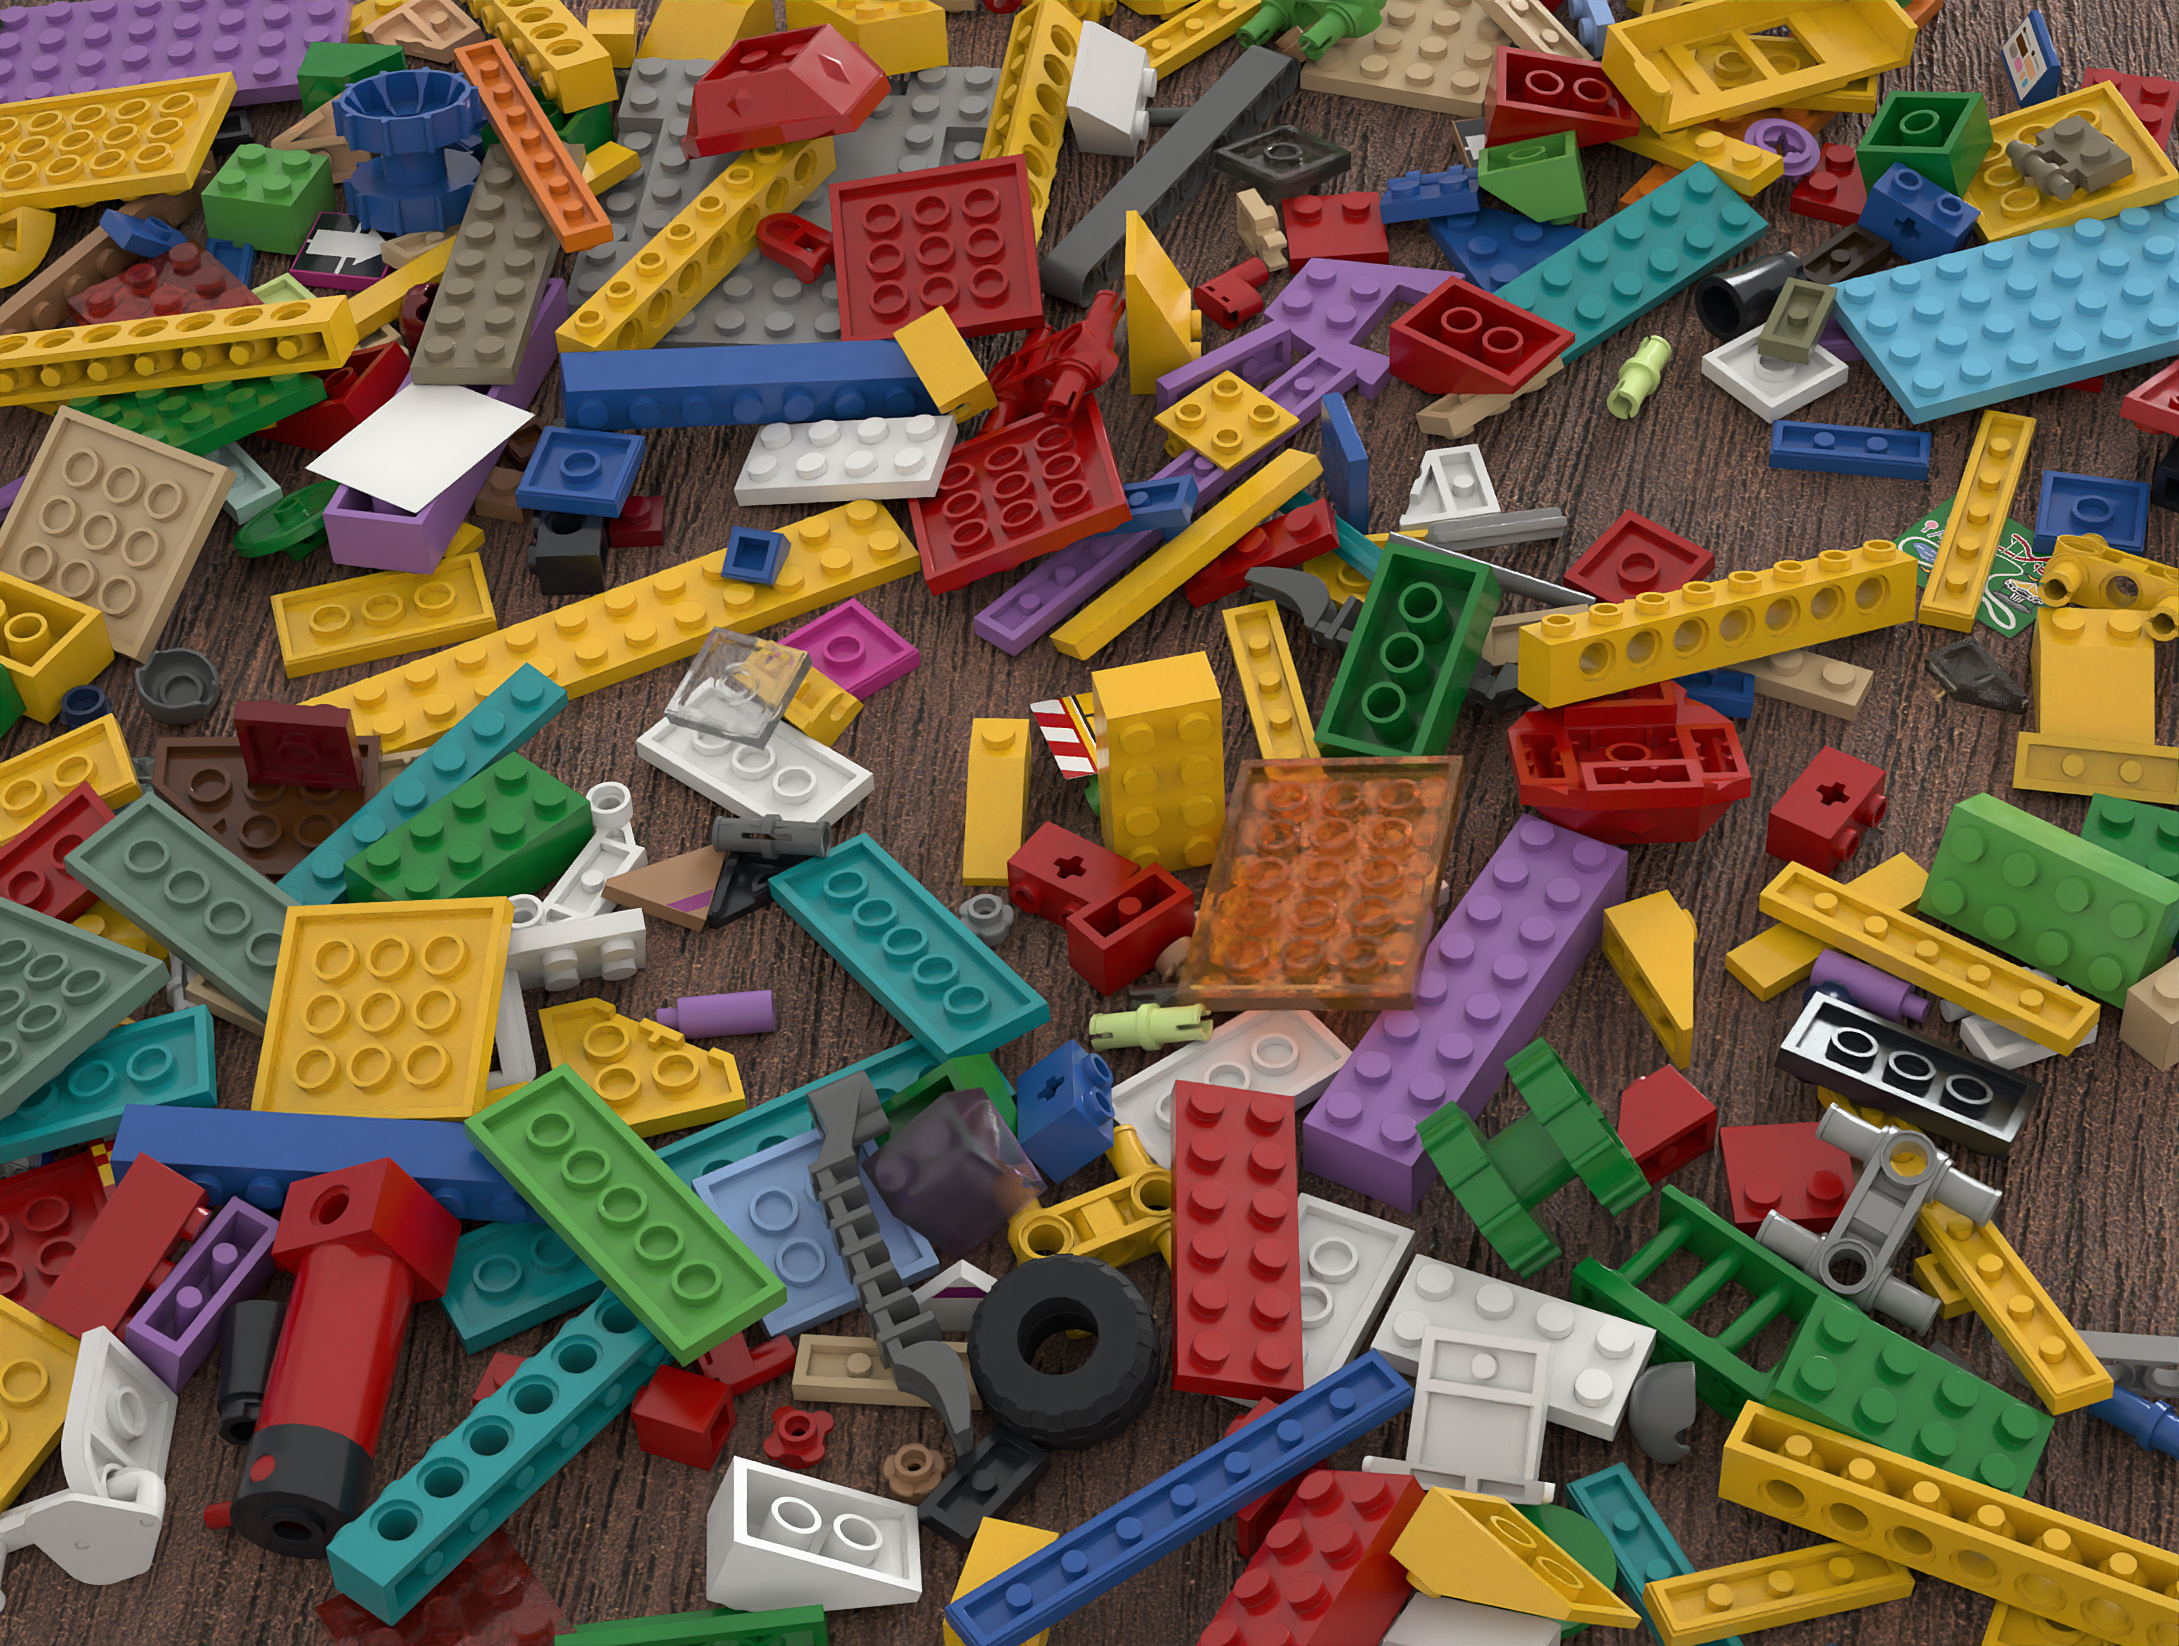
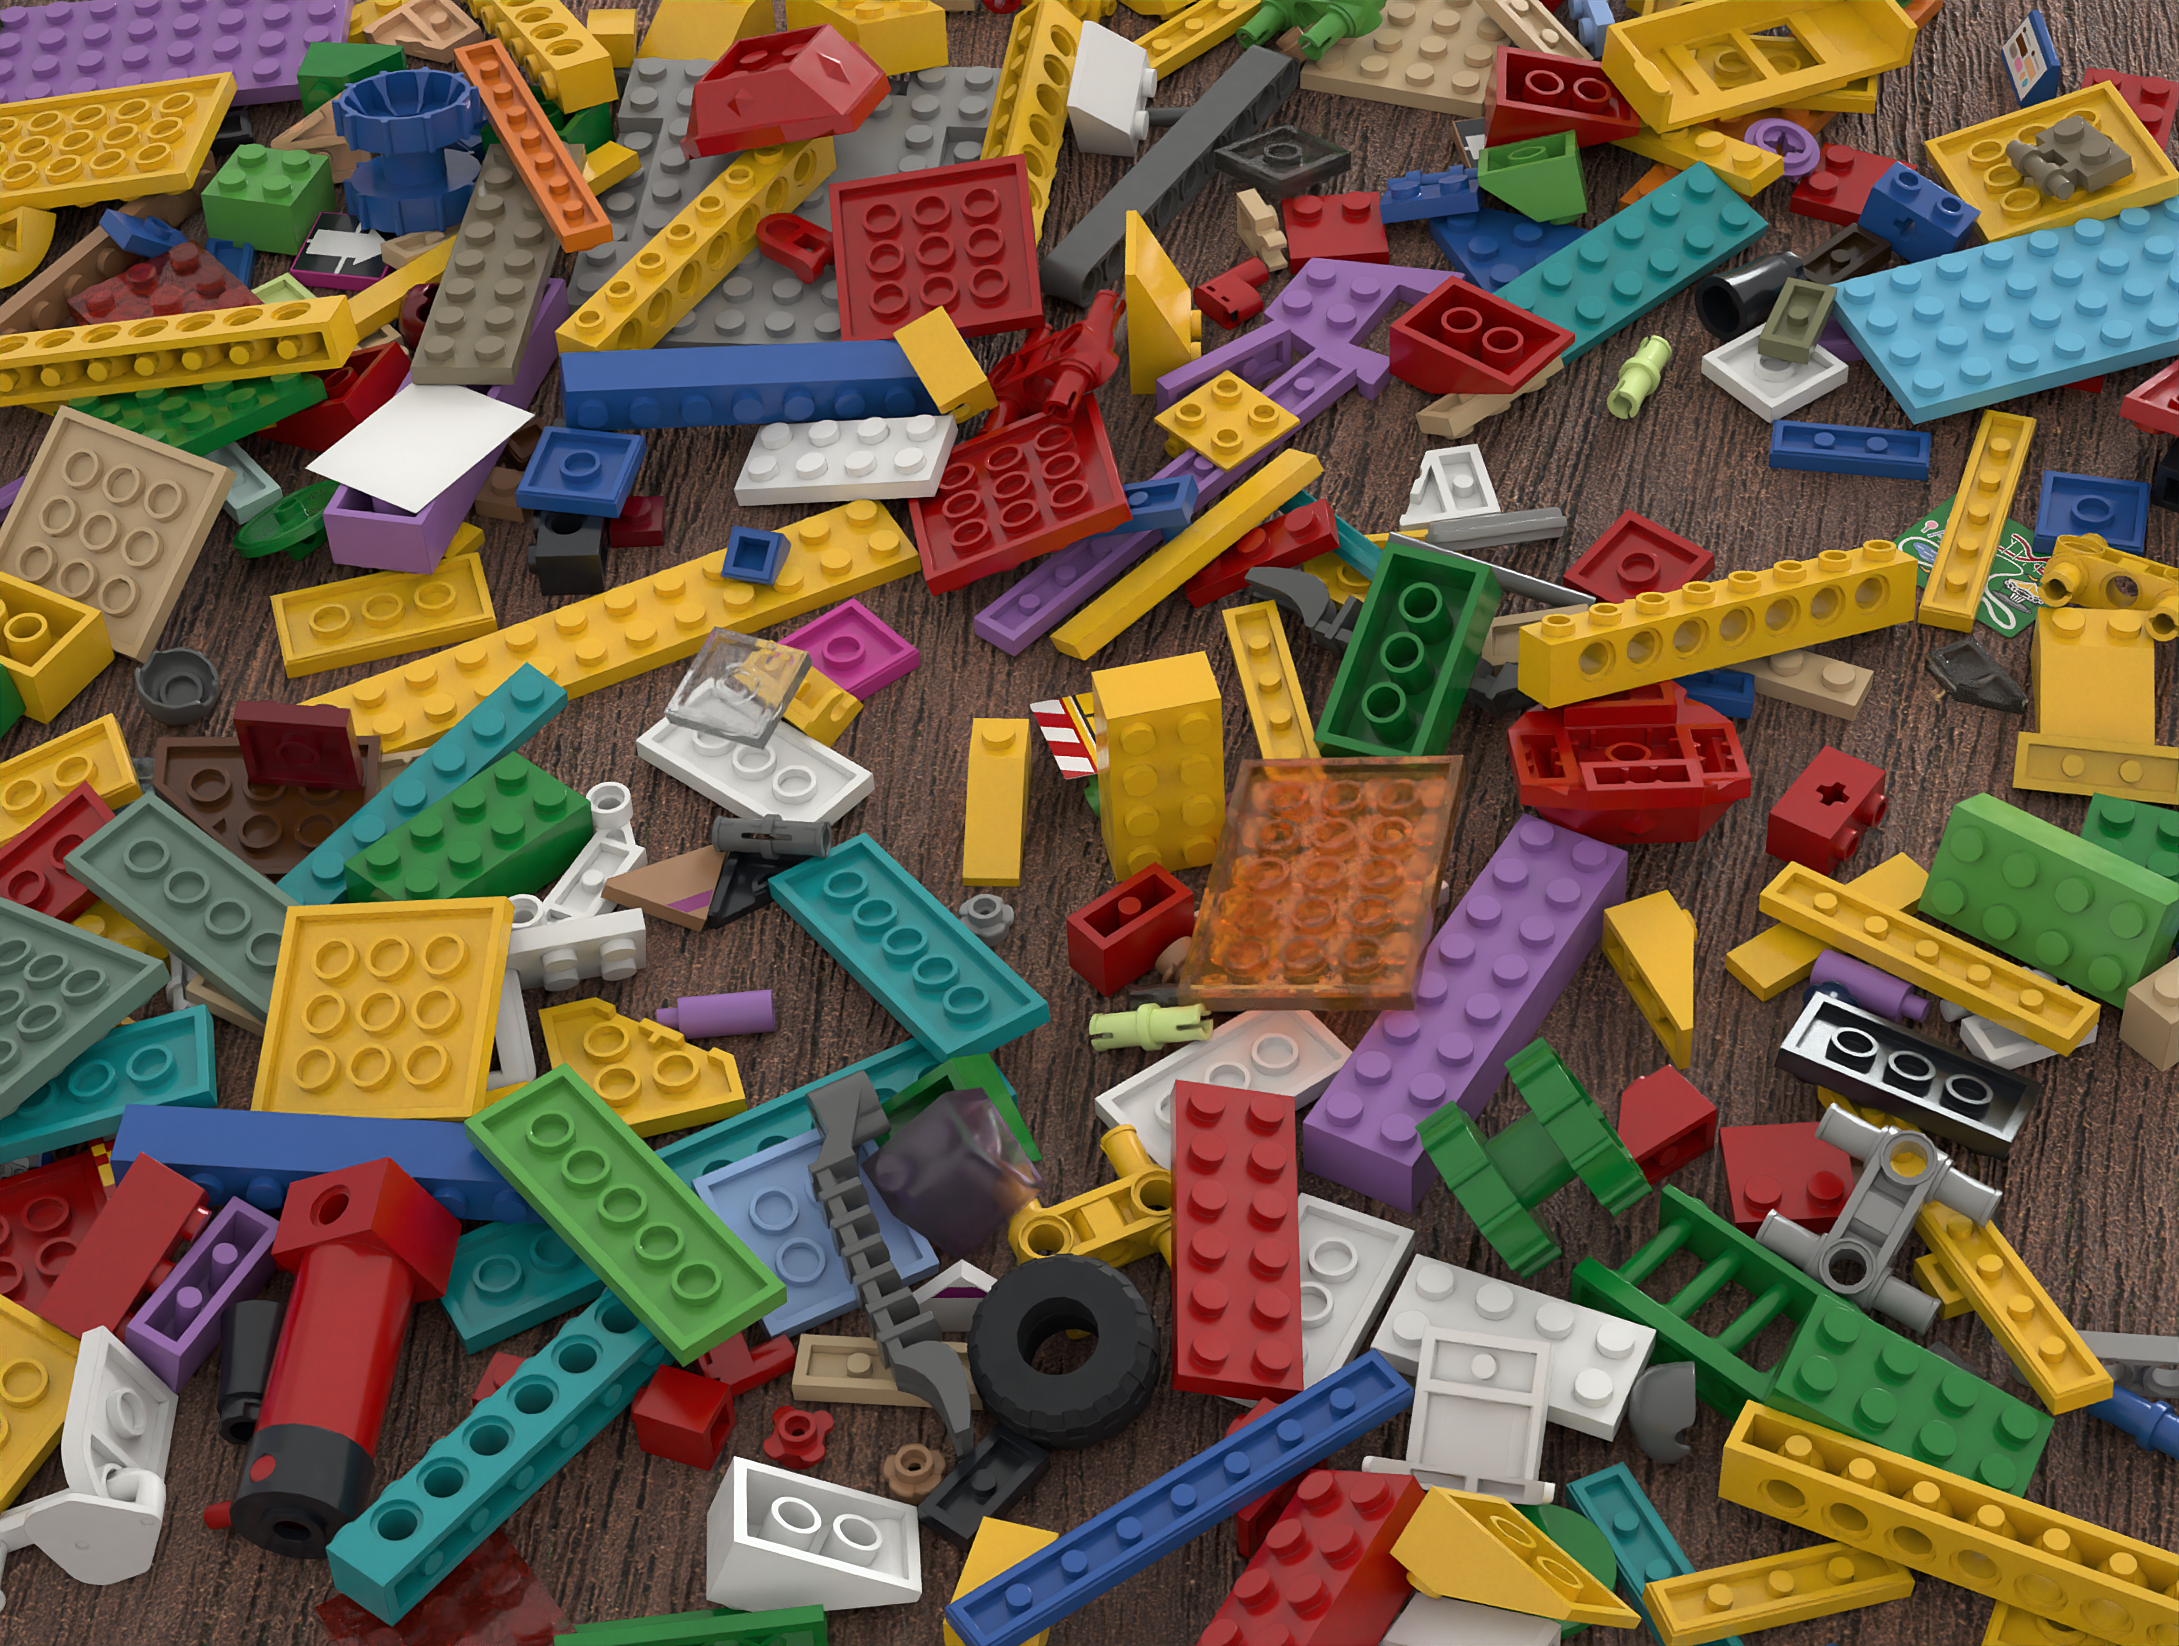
dark blue plate [59,685,113,731] -> none
red brick [1007,821,1141,931] -> none
blue brick [1017,1038,1115,1185] -> none
blue tile [1321,392,1369,535] -> none
green brick [1855,91,1994,199] -> none

